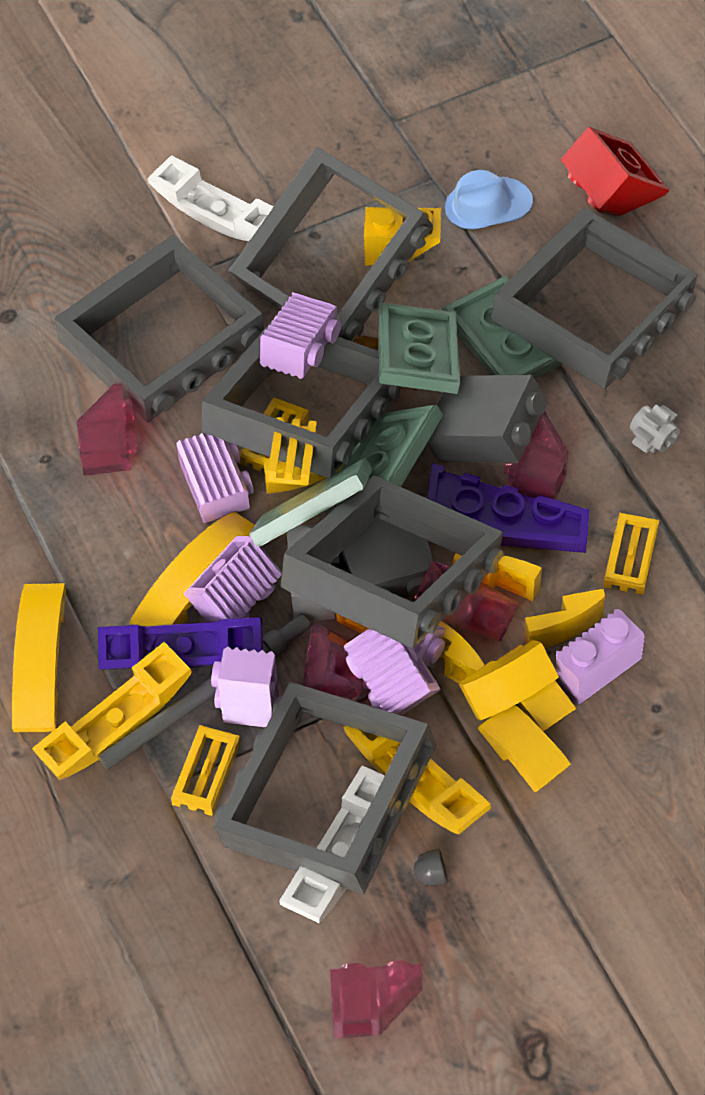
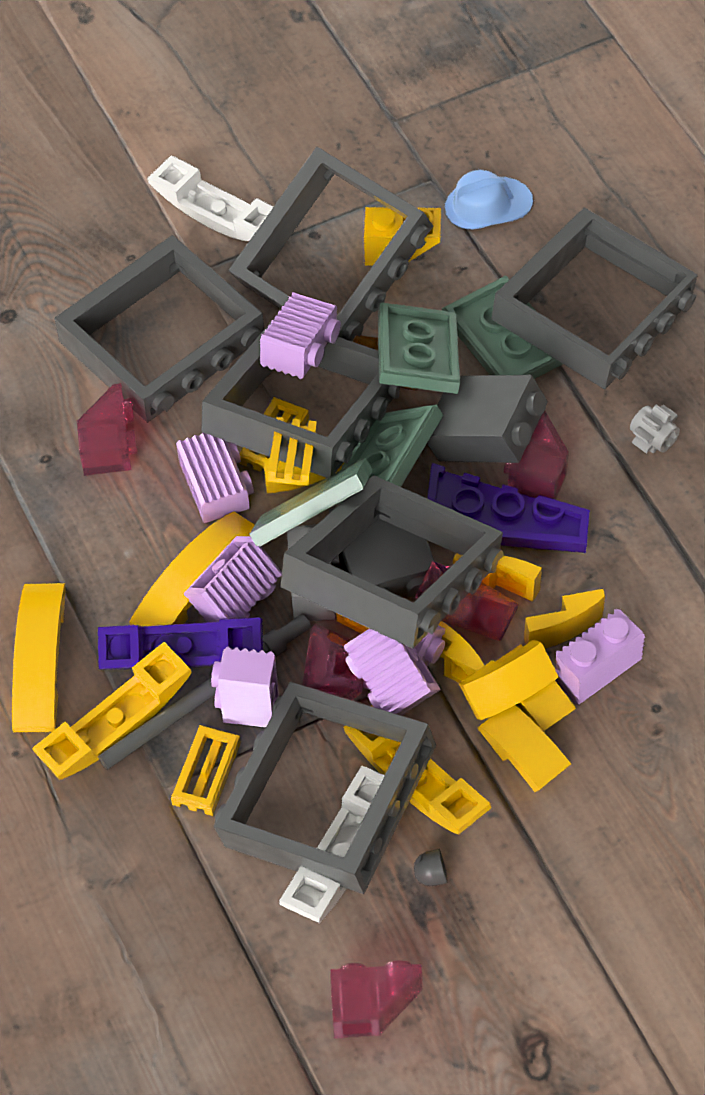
red slope [560,127,670,216] -> none
yellow tile [603,512,659,595] -> none

